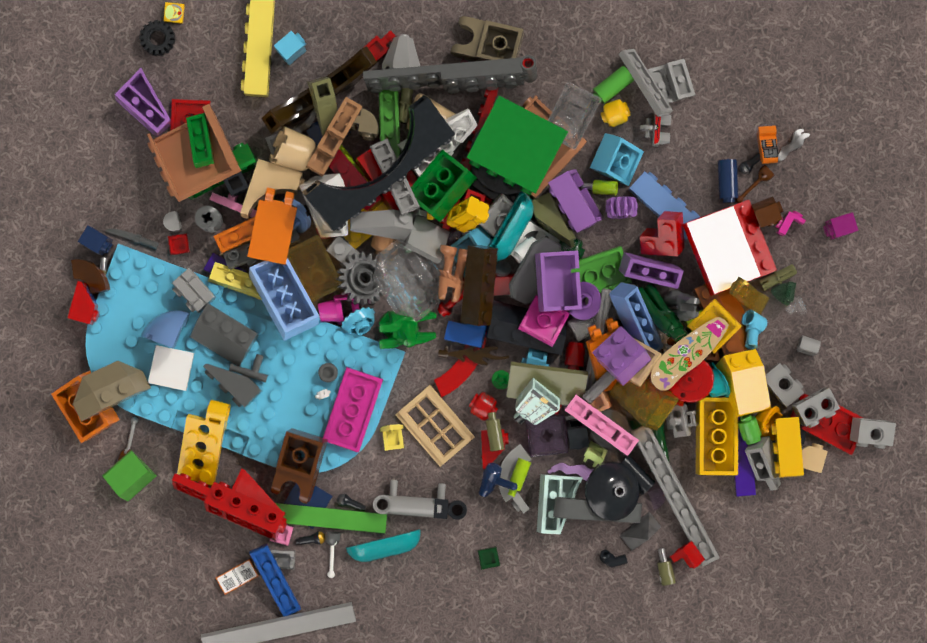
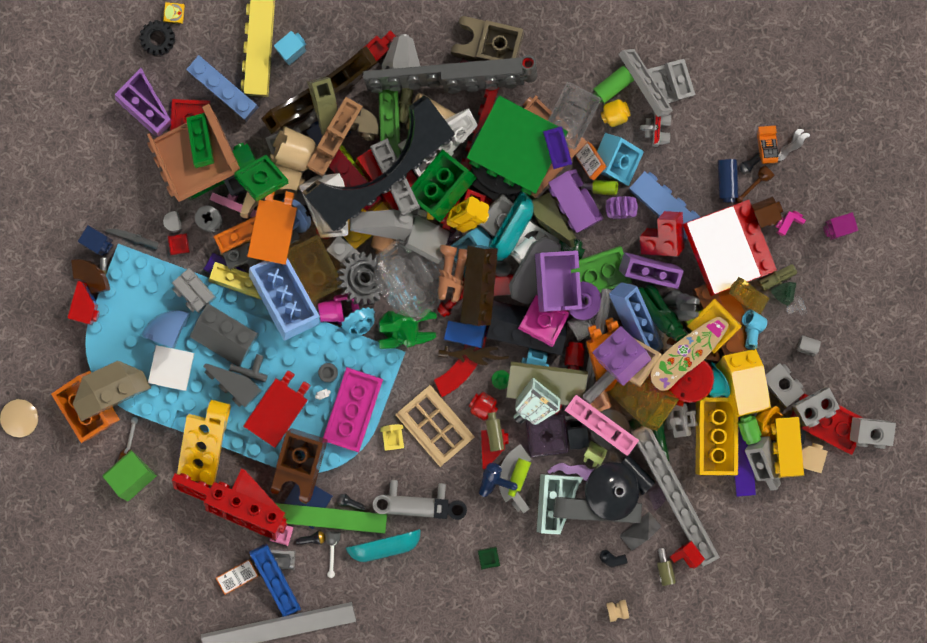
none -> tan dish [0,399,38,437]
none -> medium blue brick [186,55,259,122]
none -> green tile [234,155,289,202]
none -> red tile [243,371,311,448]
none -> dark purple tile [543,126,572,169]
none -> tile [575,142,607,180]
none -> tan wheel [606,600,629,622]

